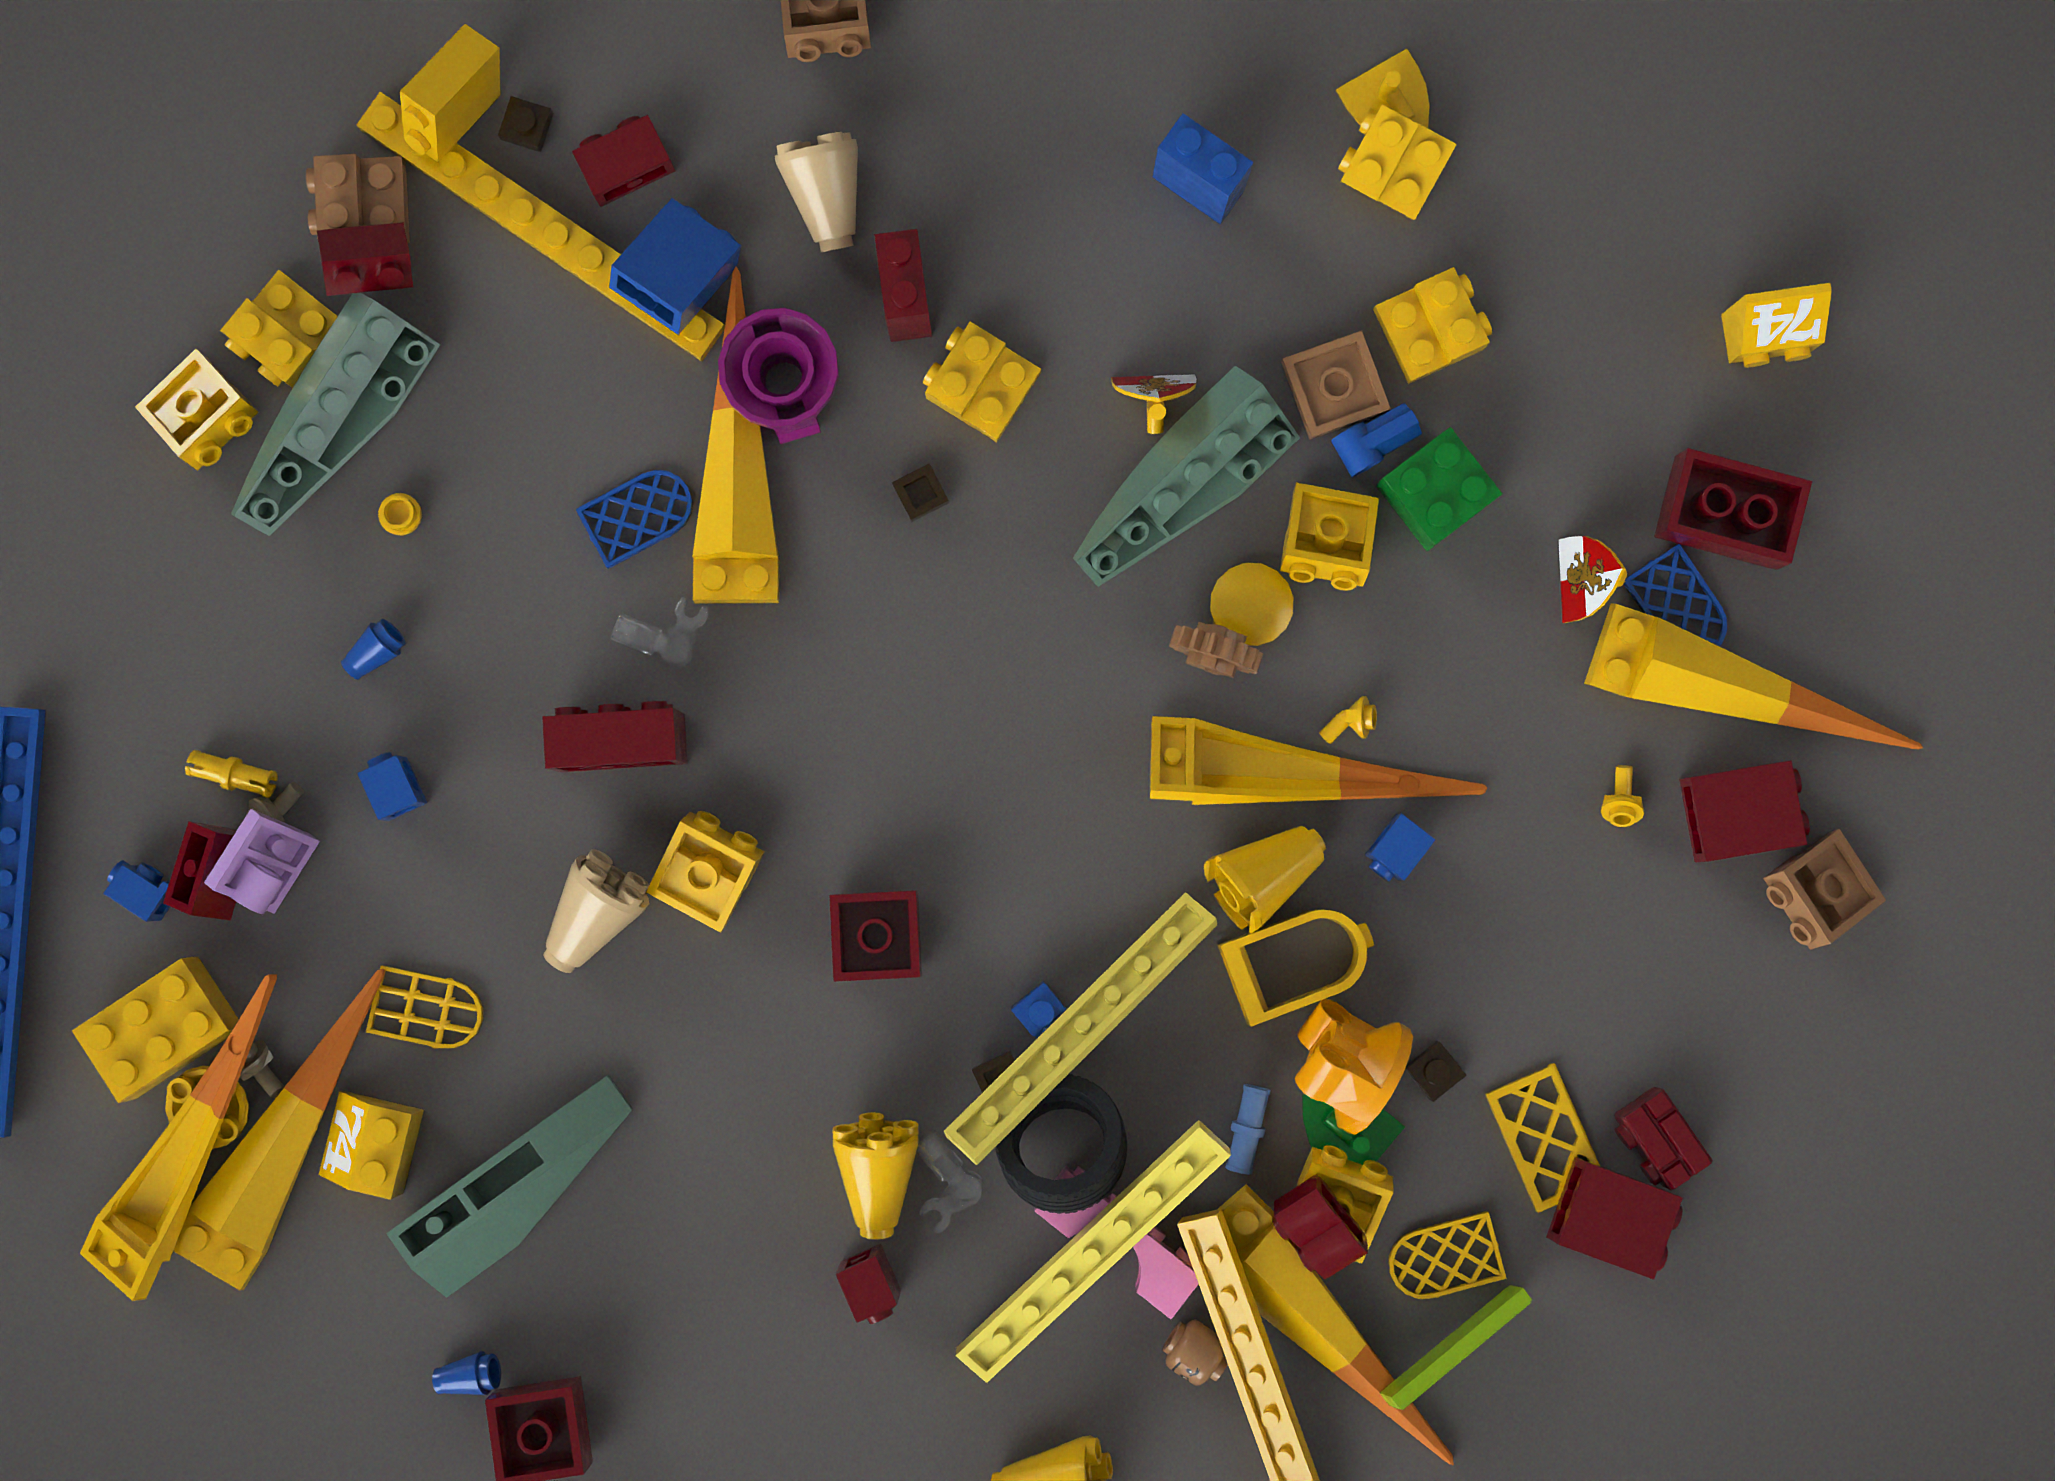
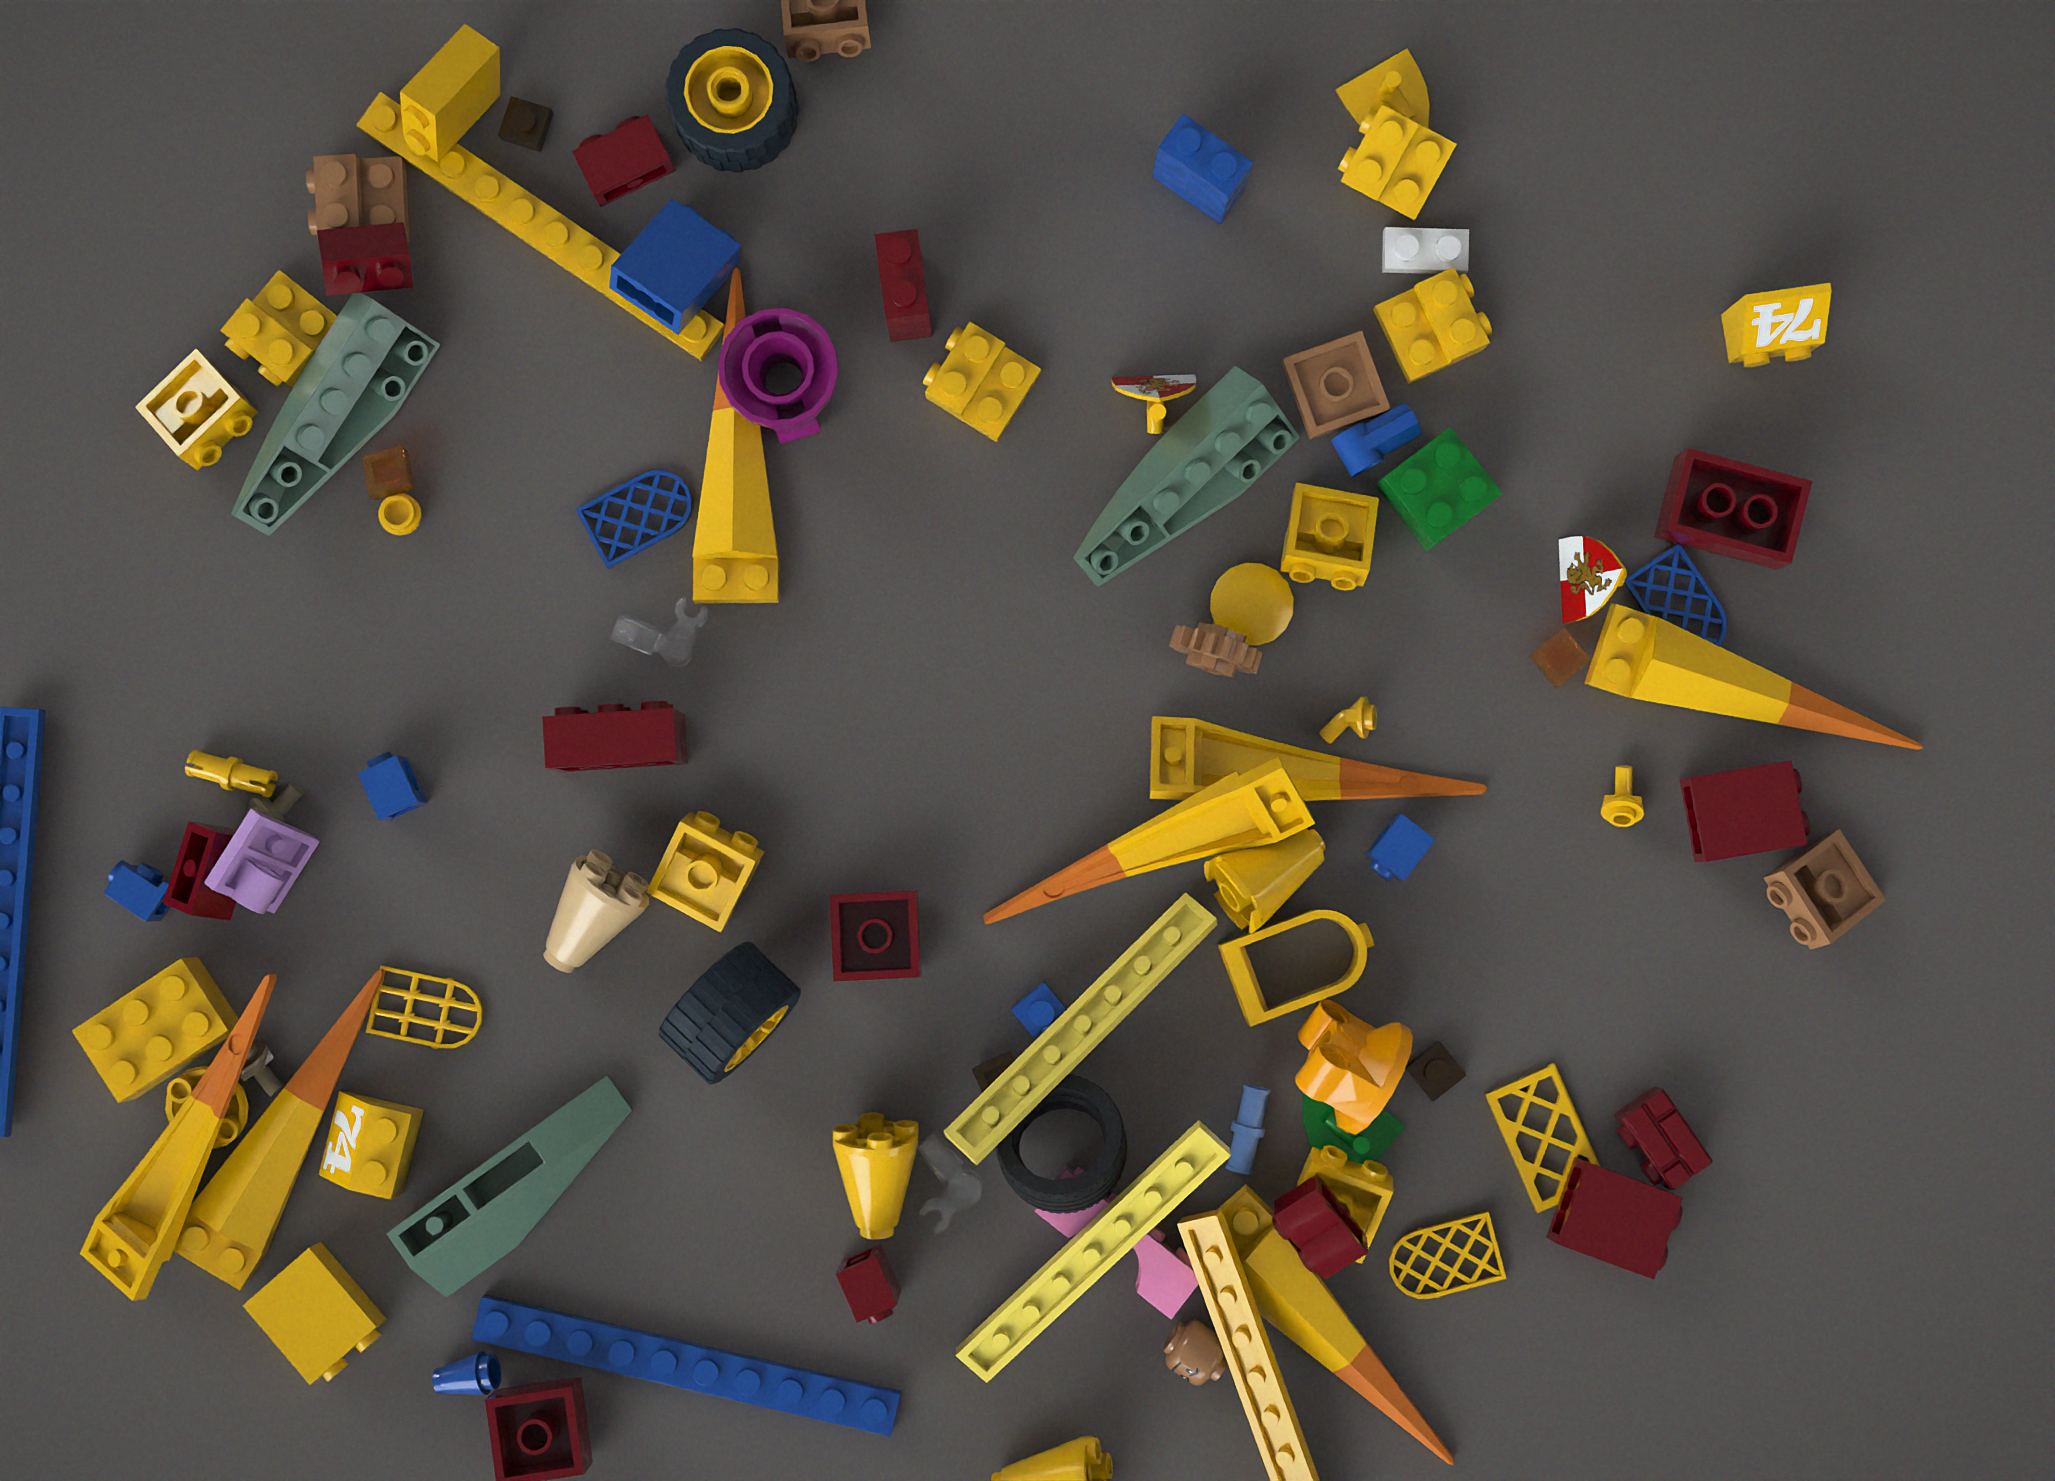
blue cone [341,619,406,680] -> none
tan cone [775,132,858,252] -> none
dark brown plate [892,463,949,522] -> none
lime tile [1380,1285,1532,1410] -> none
none -> yellow brick [242,1242,387,1385]
none -> clear orange plate [362,445,415,500]
none -> blue plate [471,1294,901,1437]
none -> black wheel [659,942,801,1085]
none -> wheel [665,28,799,173]
none -> yellow plate [983,757,1315,924]
none -> white plate [1382,227,1469,275]
none -> clear orange plate [1528,628,1591,688]

